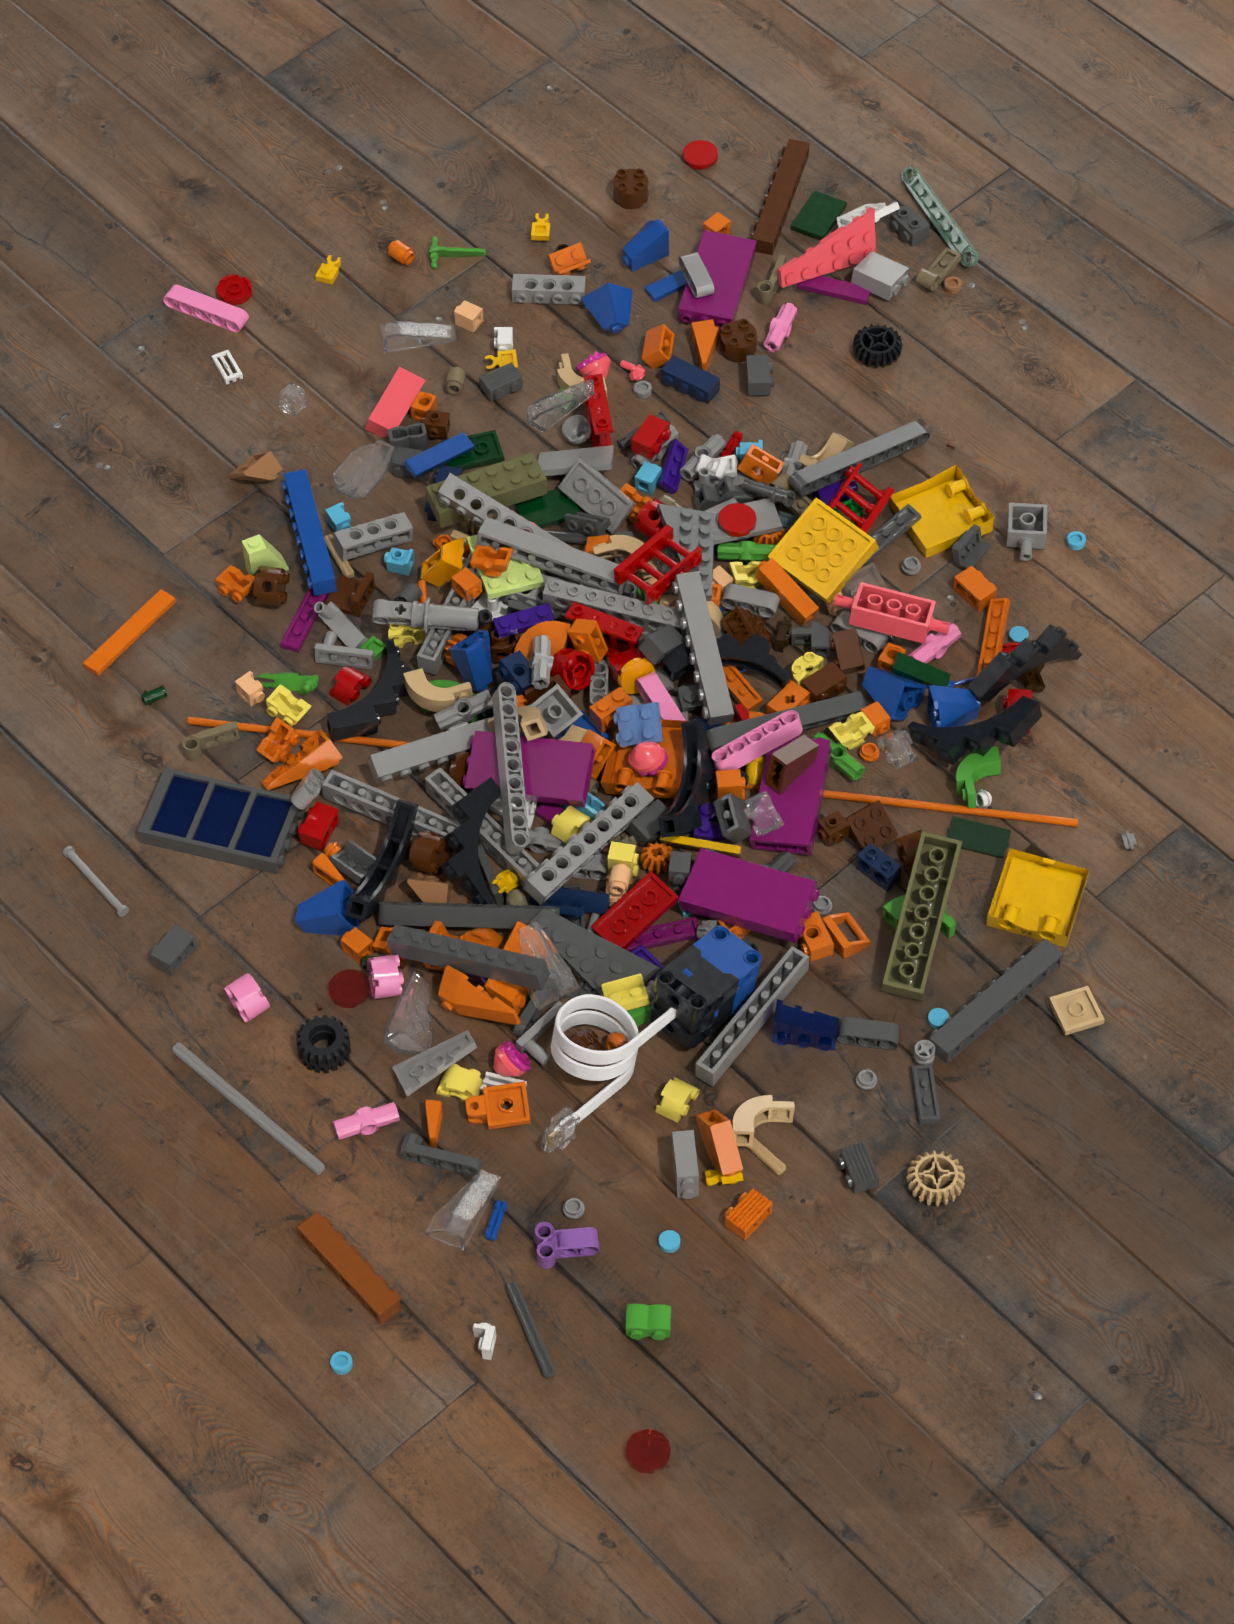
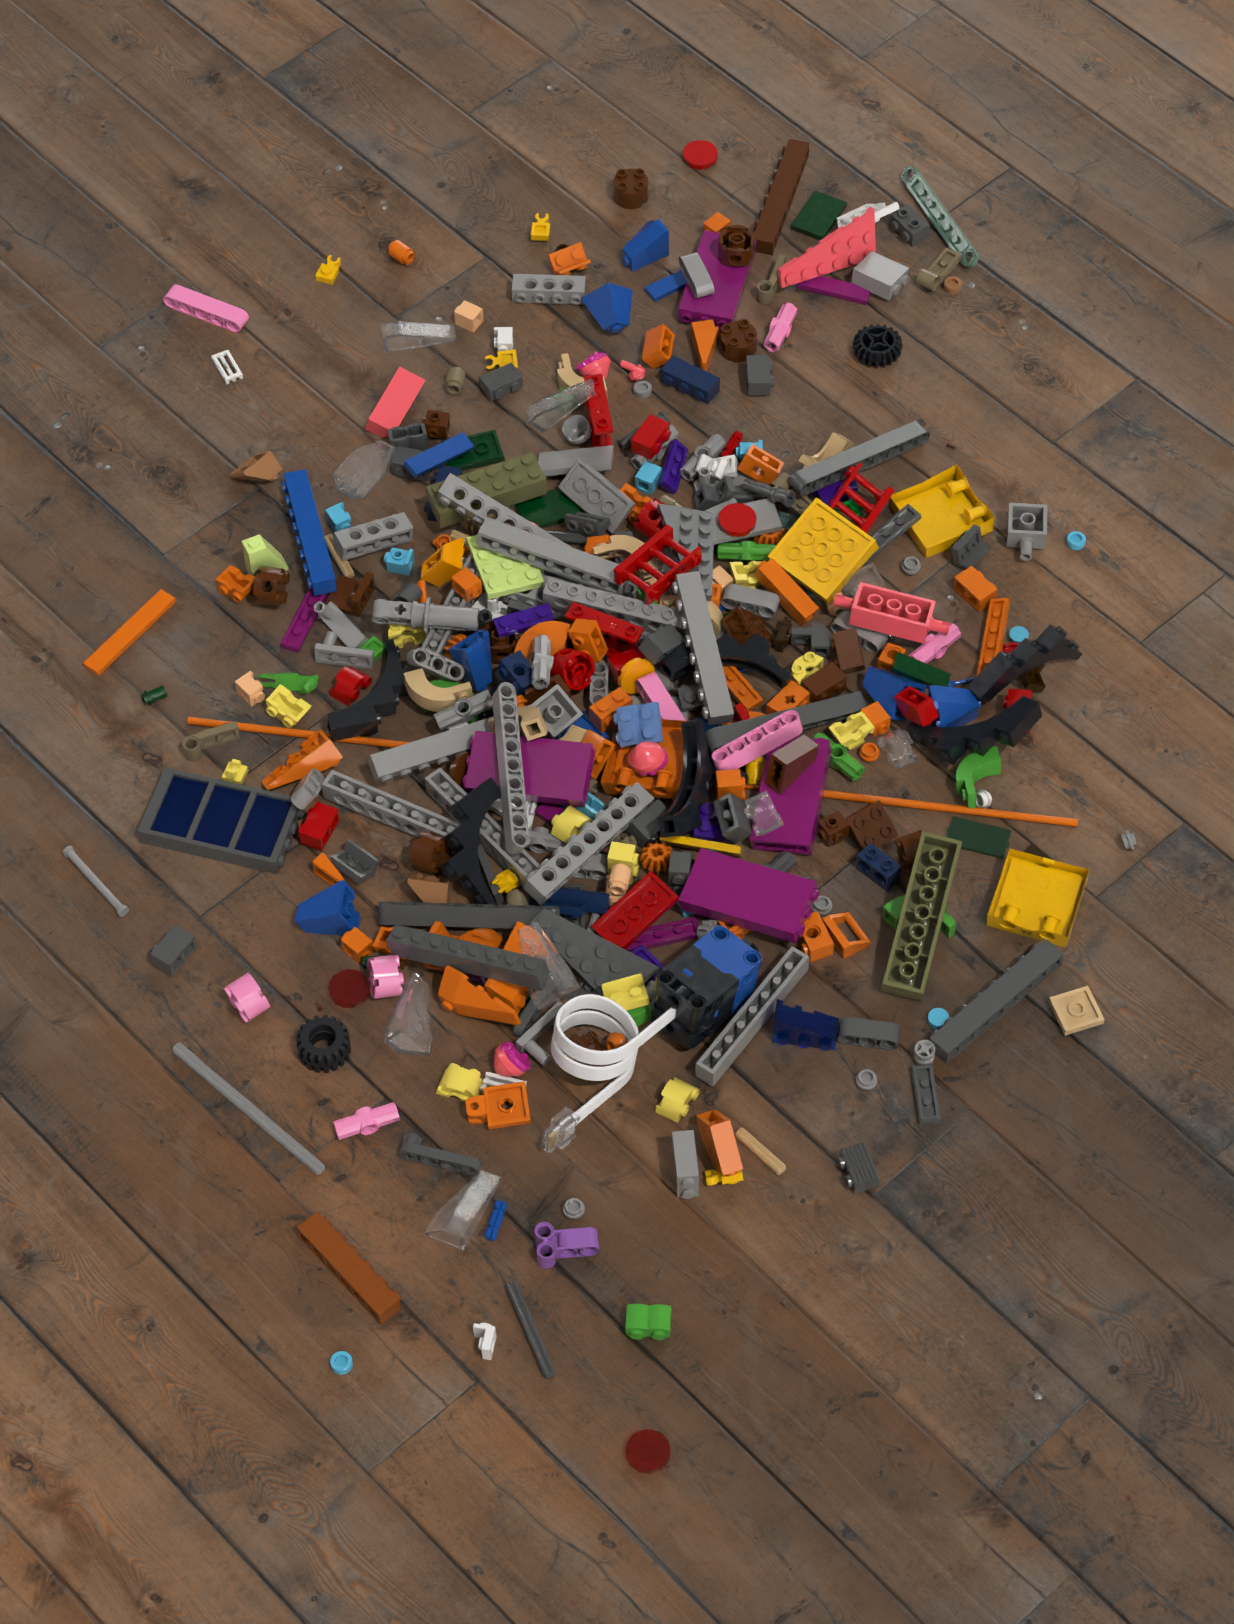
red tile [216,274,253,305] -> none
orange cylinder [256,717,300,763] -> none
clear brick [278,382,307,416] -> none
orange plate [324,842,342,859] -> none
black arch [345,799,418,921] -> none
light grey wing [392,1030,477,1097] -> none
orange brick [411,391,438,422] -> none
orange slope [425,1100,443,1148] -> none
bright green piece [428,236,486,269] -> none
orange cylinder [470,545,513,577] -> none
medium azure tile [659,1230,681,1253] -> none
orange brick [724,1188,773,1241] -> none
tan arch [732,1095,795,1147] -> none
light grey piece [782,440,808,476] -> none
tan gear [906,1150,965,1207] -> none
none -> light yellow tile [222,759,248,785]
none -> light grey beam [407,648,465,681]
none -> reddish brown brick [718,225,755,267]
none -> red brick [894,686,939,727]

